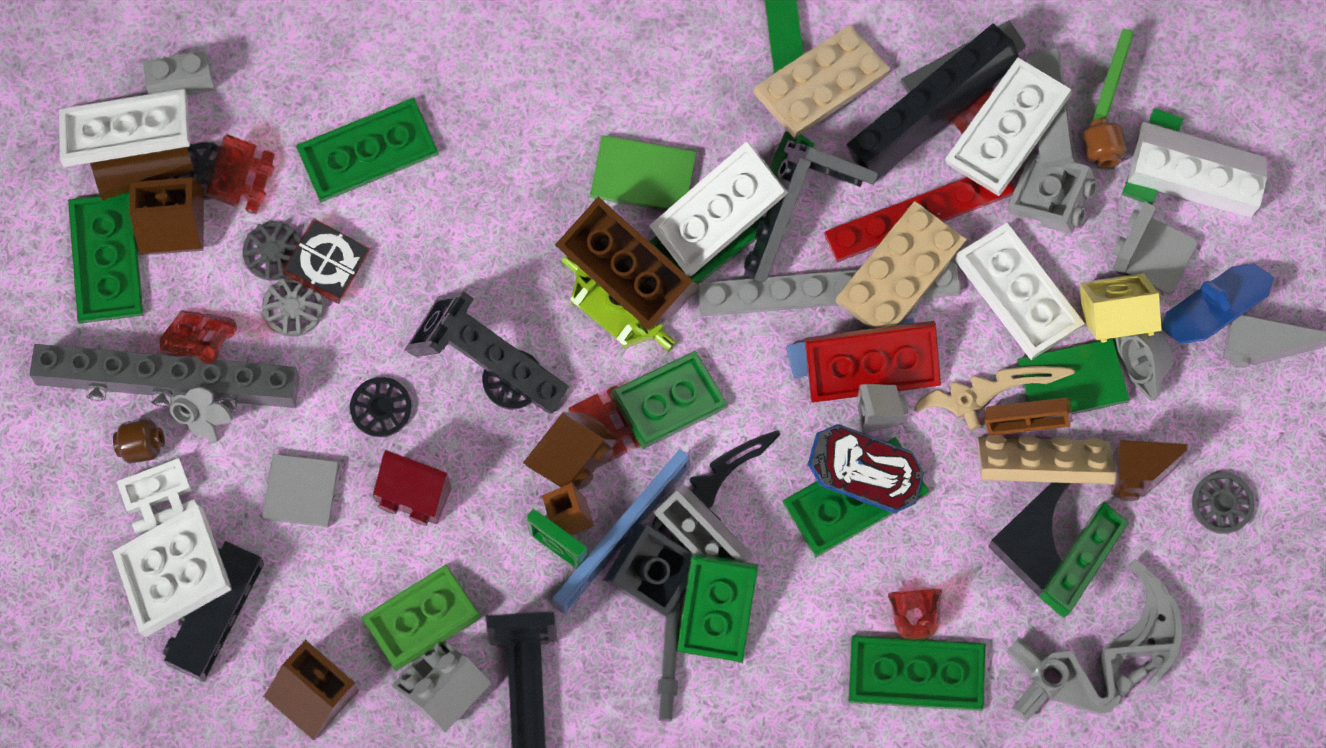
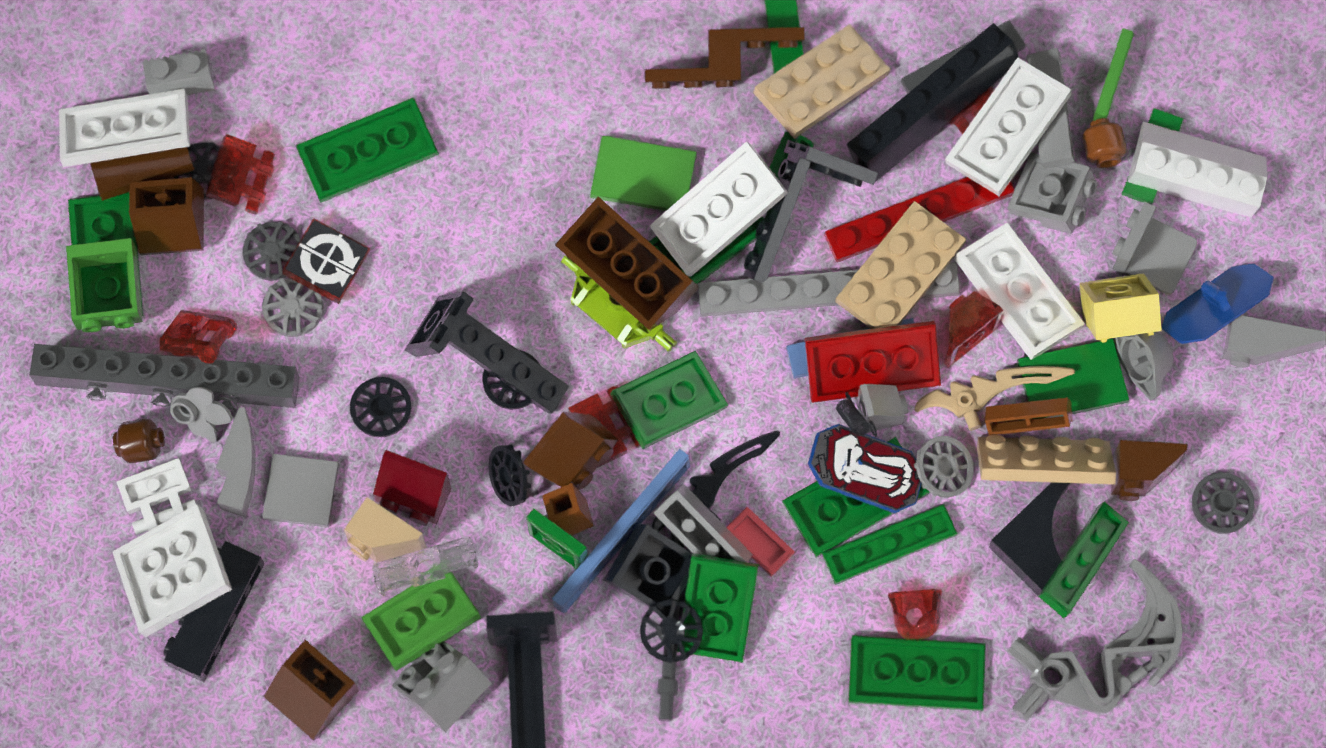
none -> bright green window [66,238,143,333]
none -> light grey slope [216,407,256,518]
none -> tan slope [344,497,427,562]
none -> clear piece [372,536,479,596]
none -> black wheel [488,444,531,506]
none -> black wheel [640,599,703,663]
none -> reddish brown bracket [645,27,805,89]
none -> coral tile [727,507,795,577]
none -> green tile [822,504,958,585]
none -> black piece [836,392,878,437]
none -> light grey wheel [914,436,974,498]
none -> clear red slope [944,291,1003,368]

